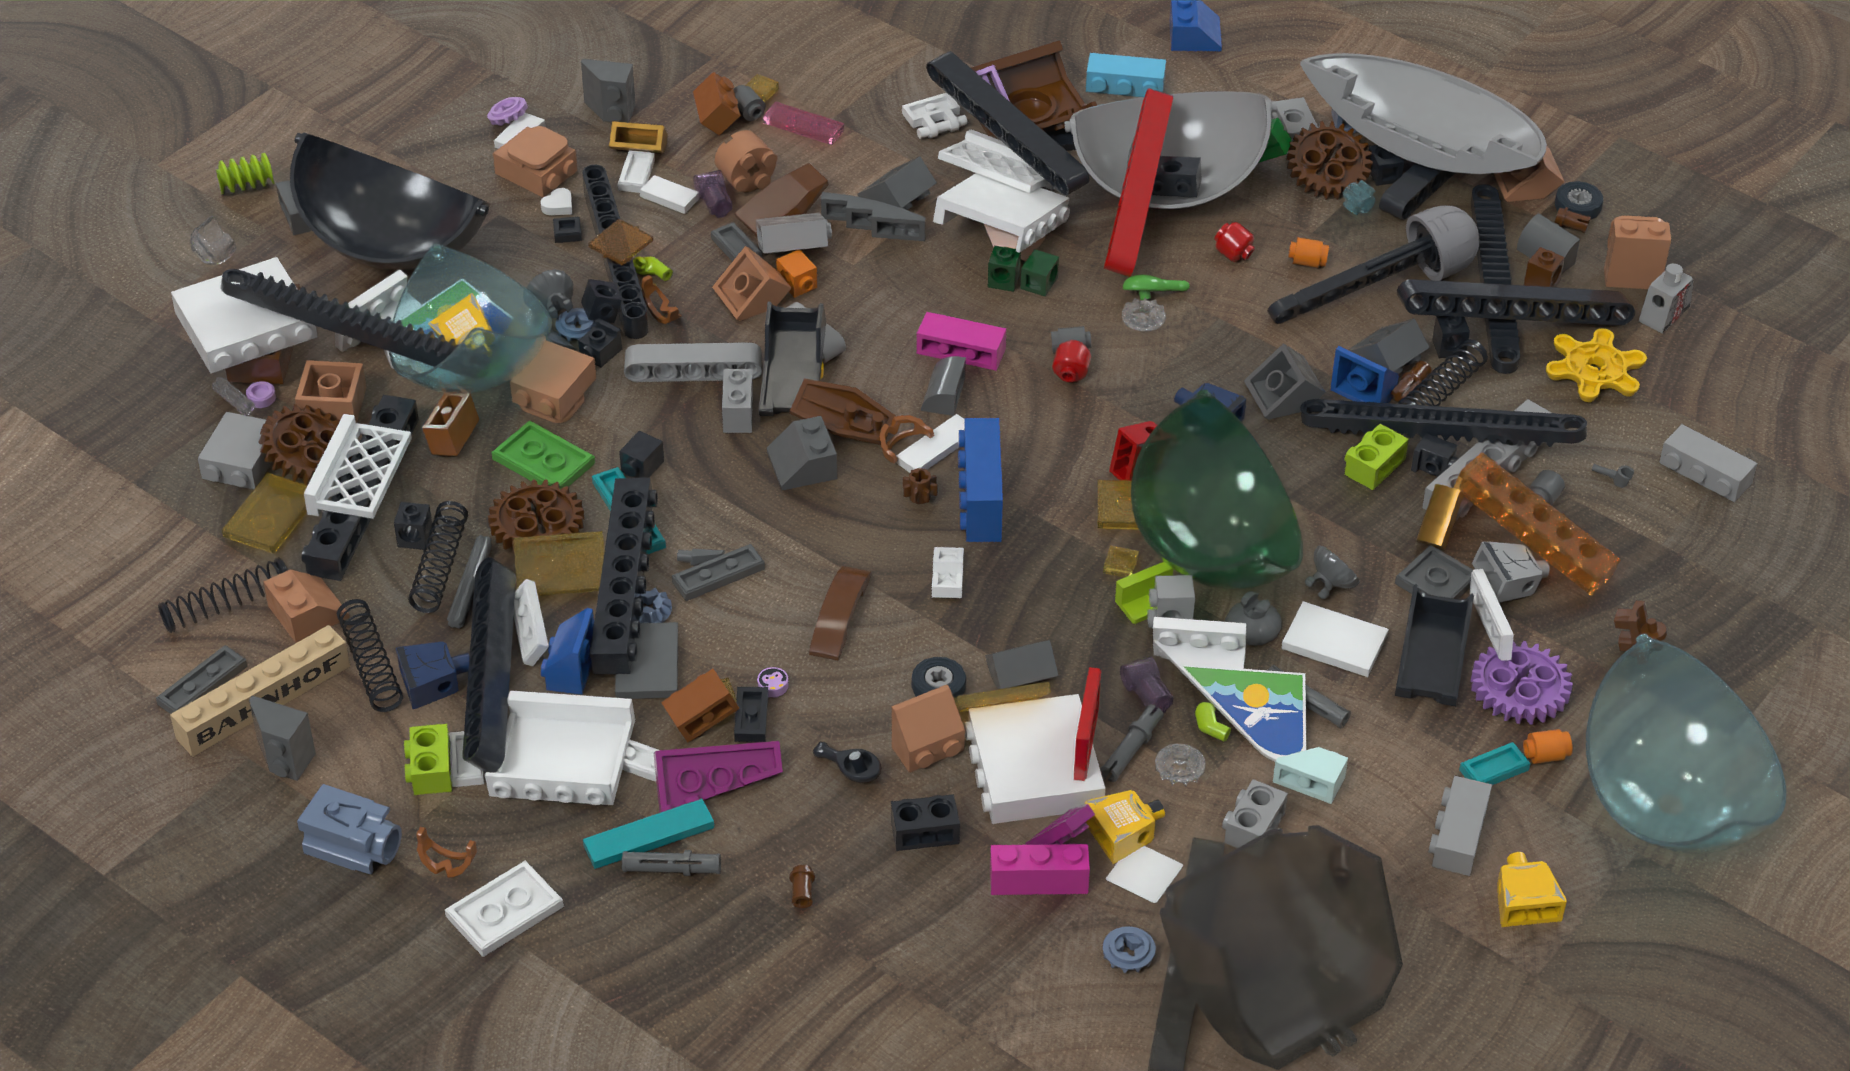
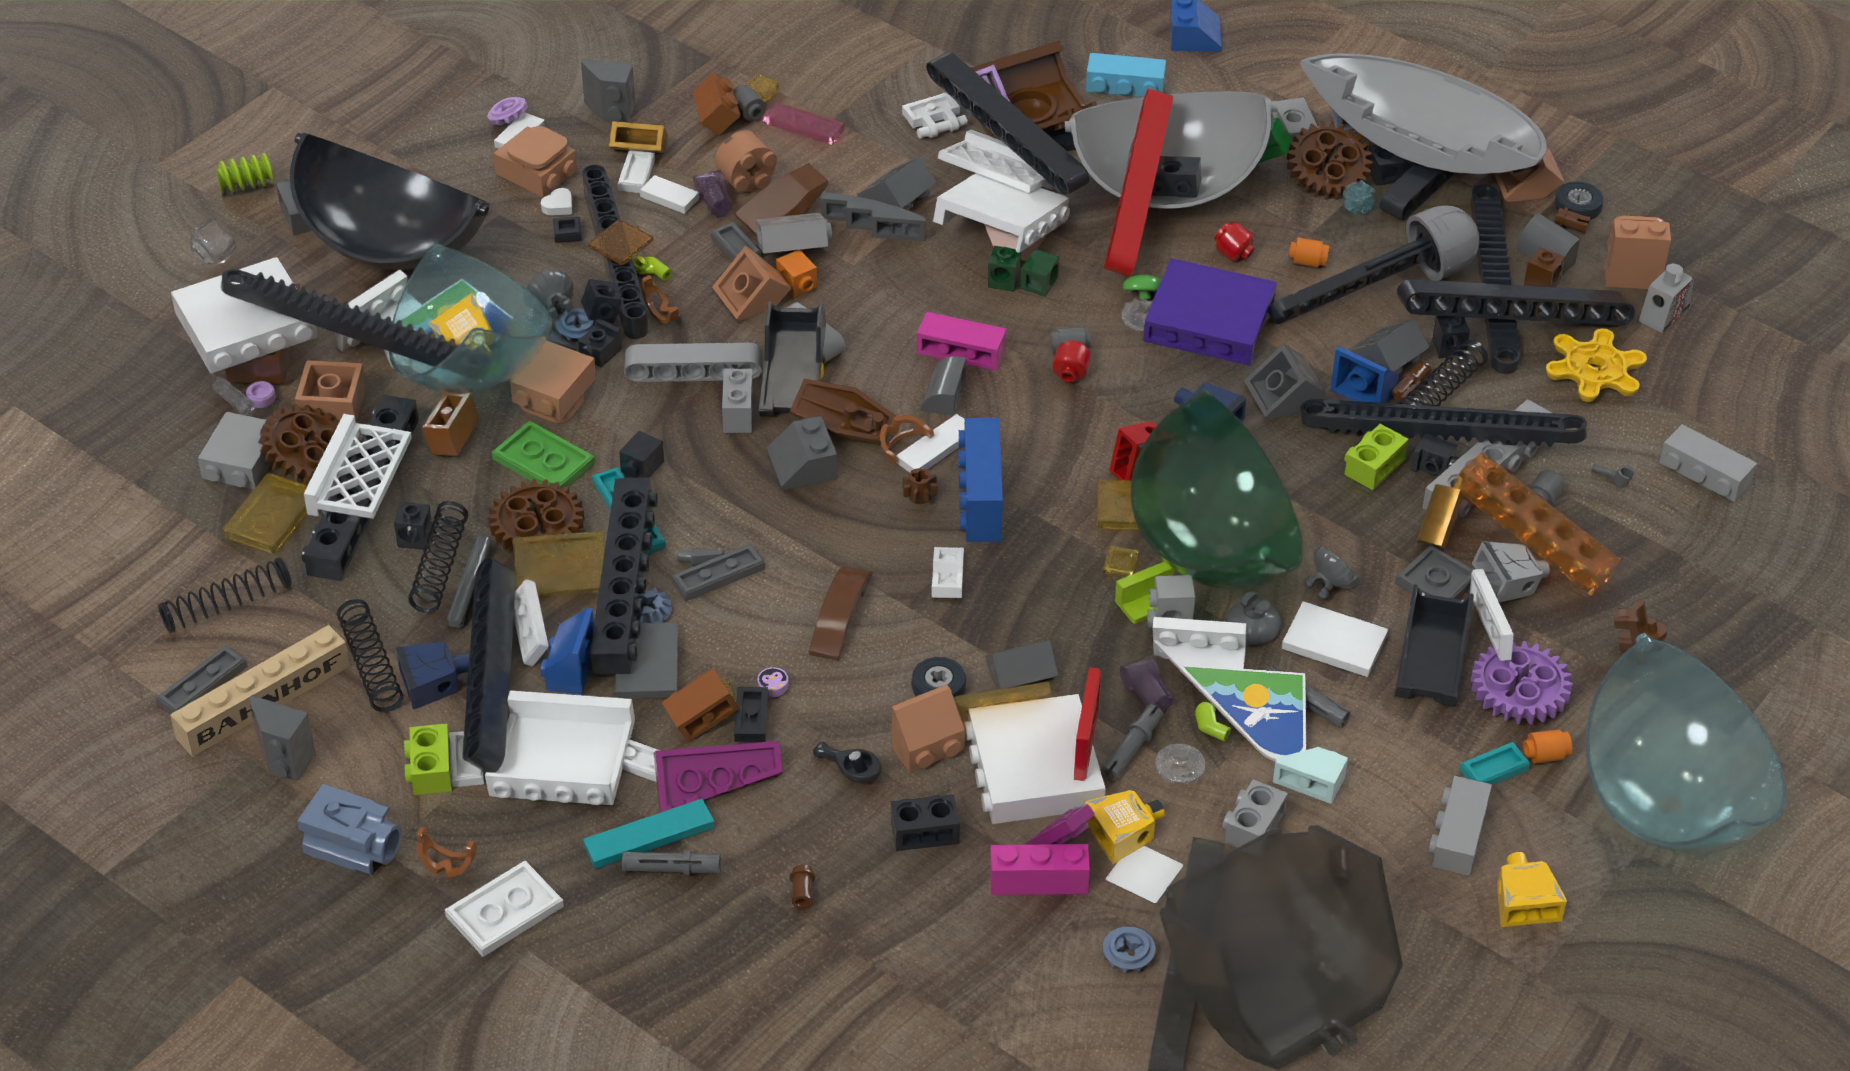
nougat slope [263,569,350,643] -> none
none -> dark purple panel [1143,258,1277,366]

